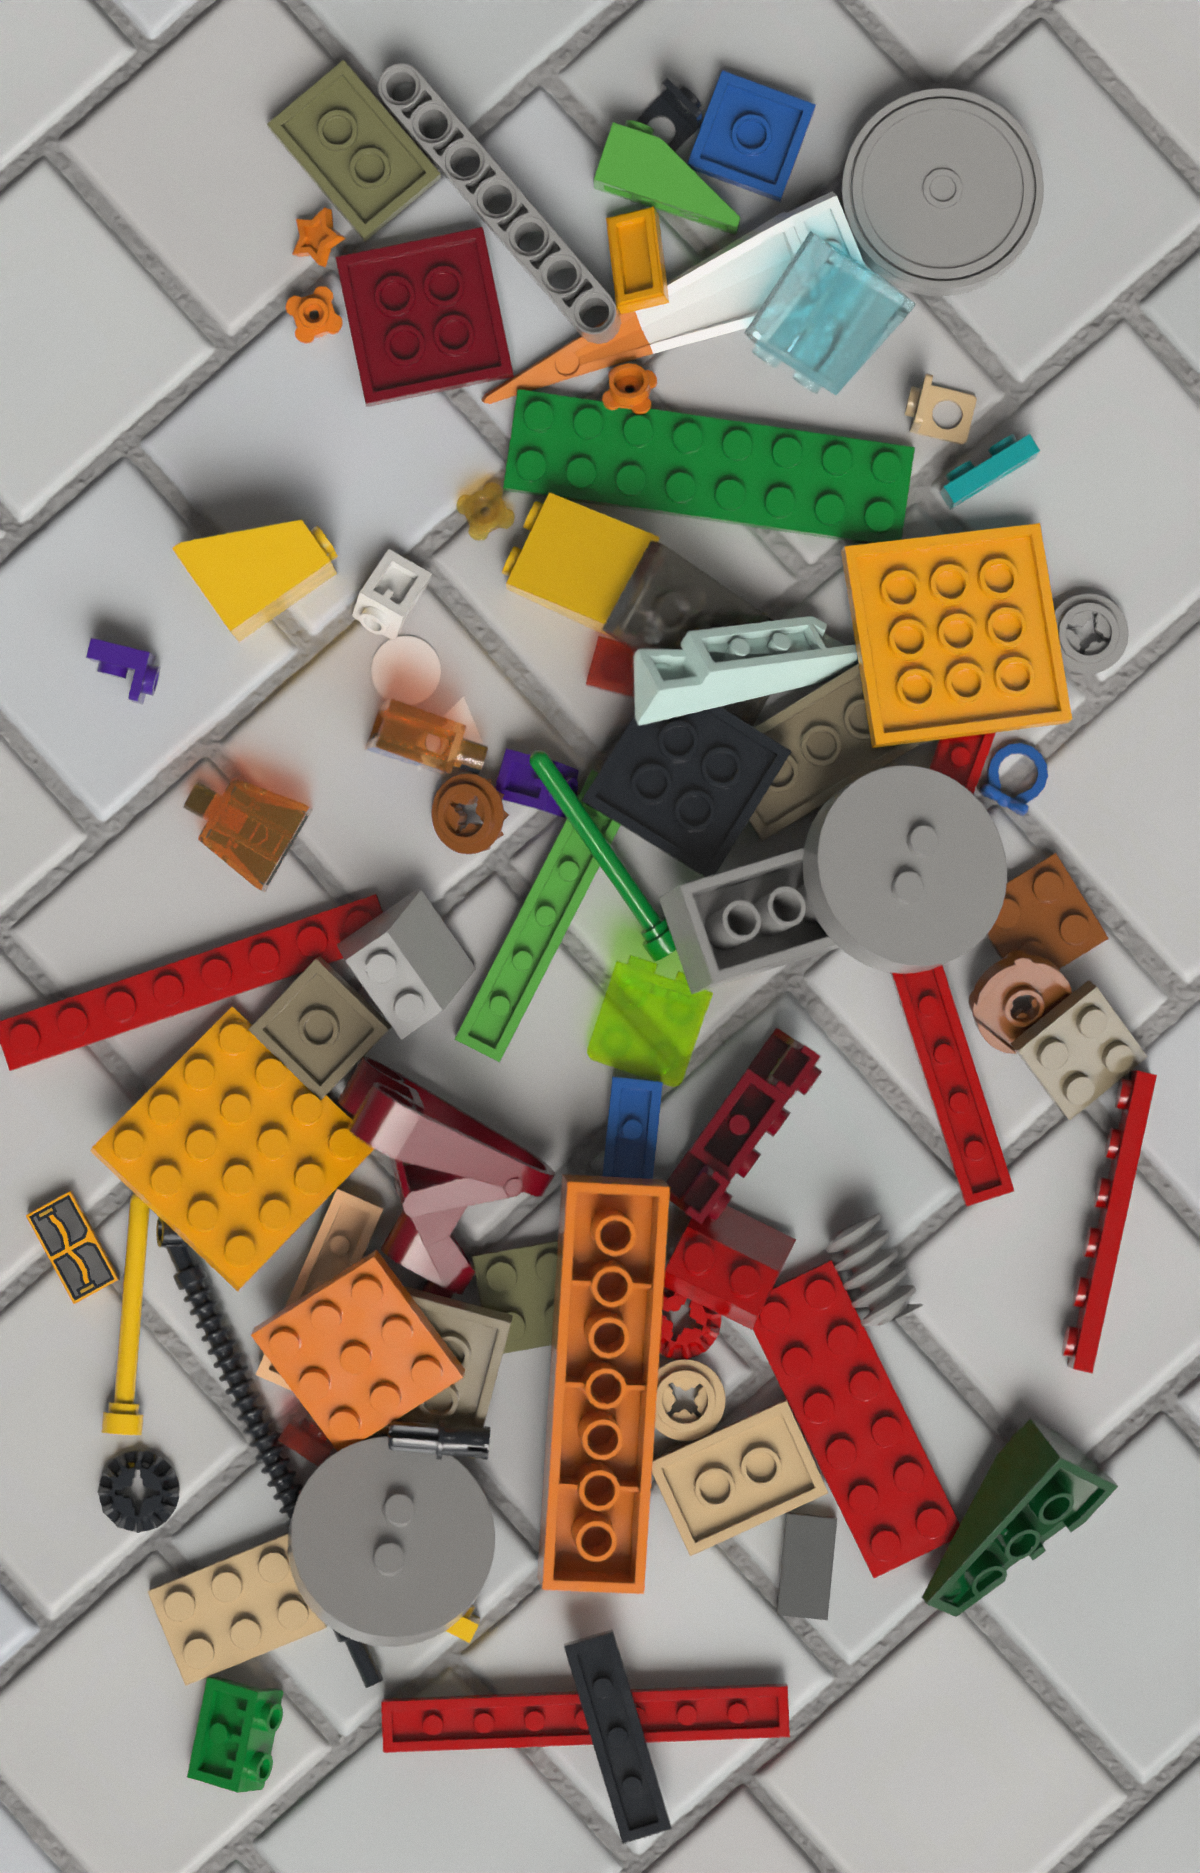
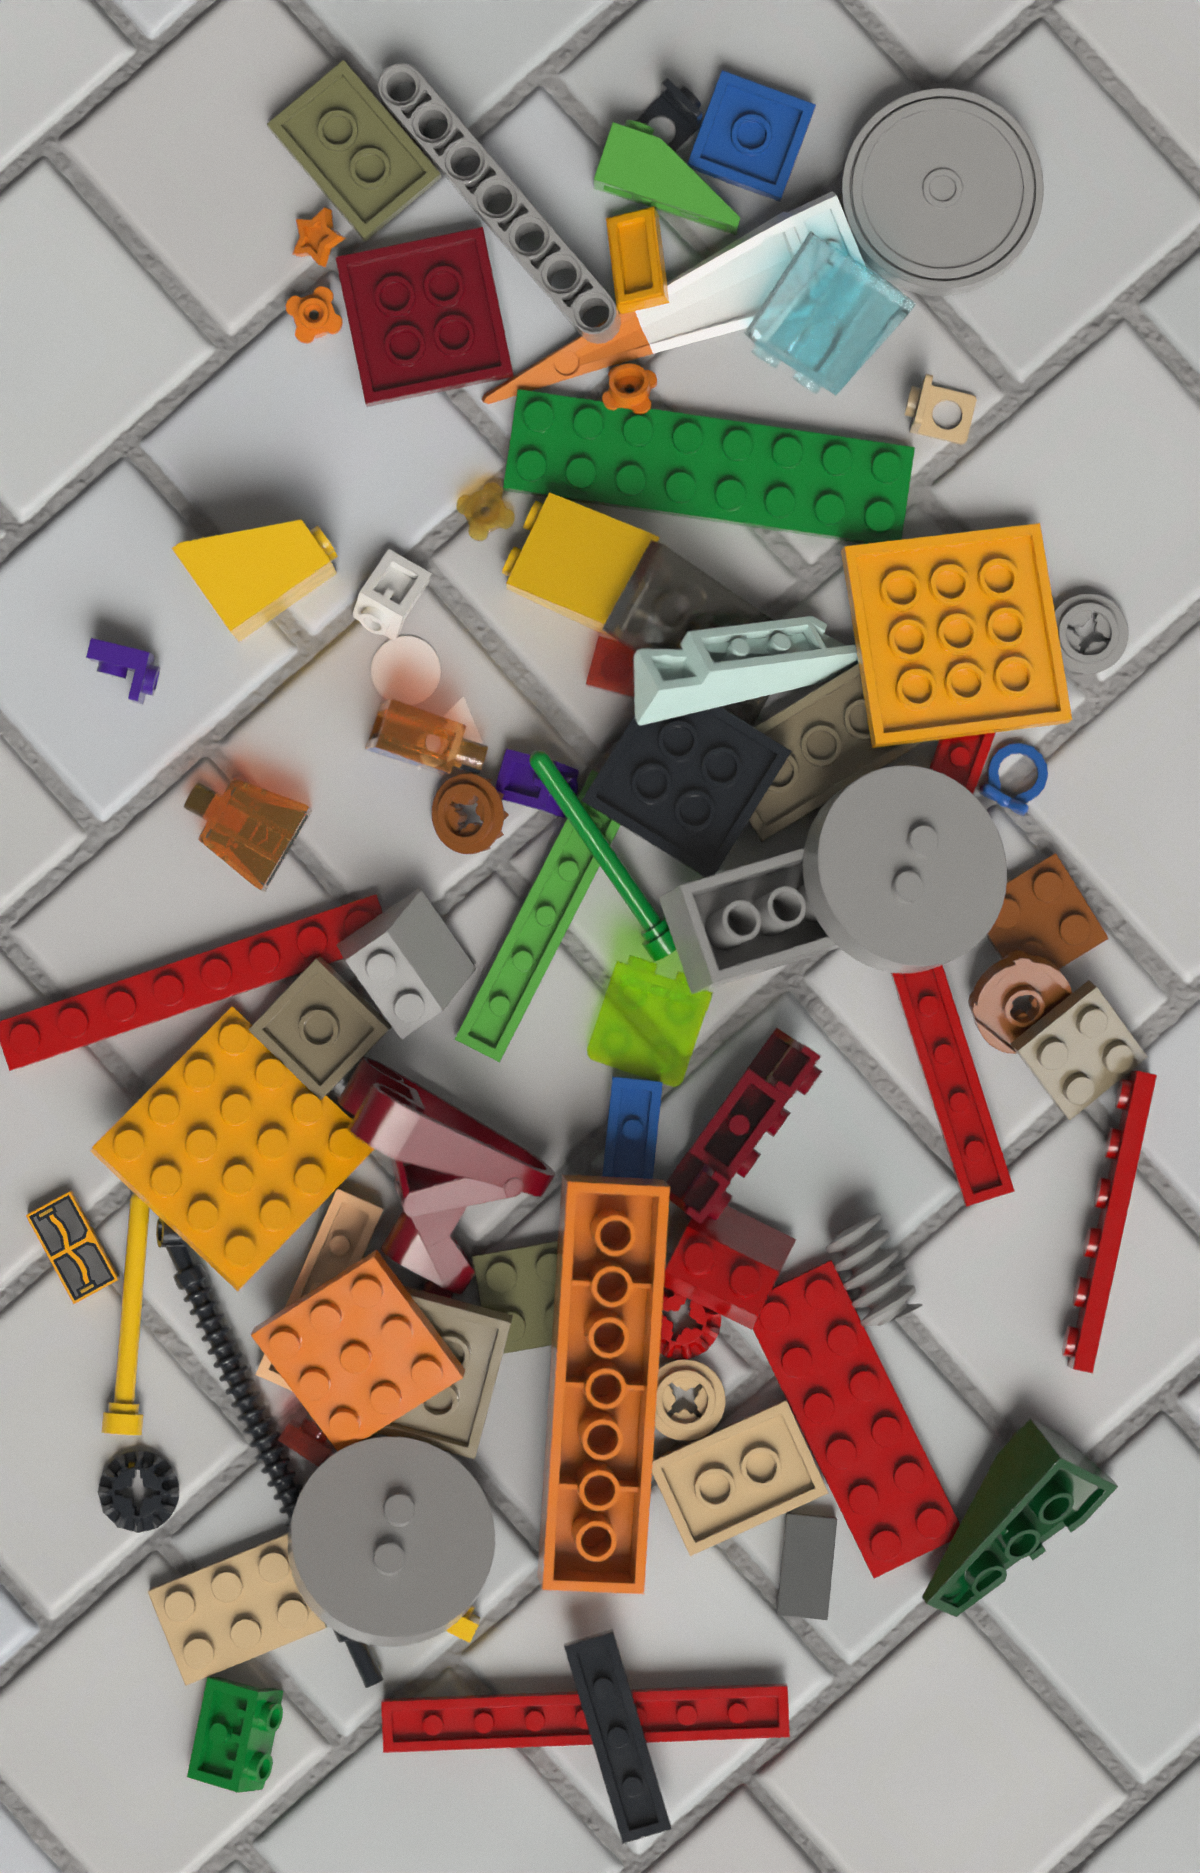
black axle [388,1419,490,1460] -> none
teal plate [940,434,1040,510] -> none

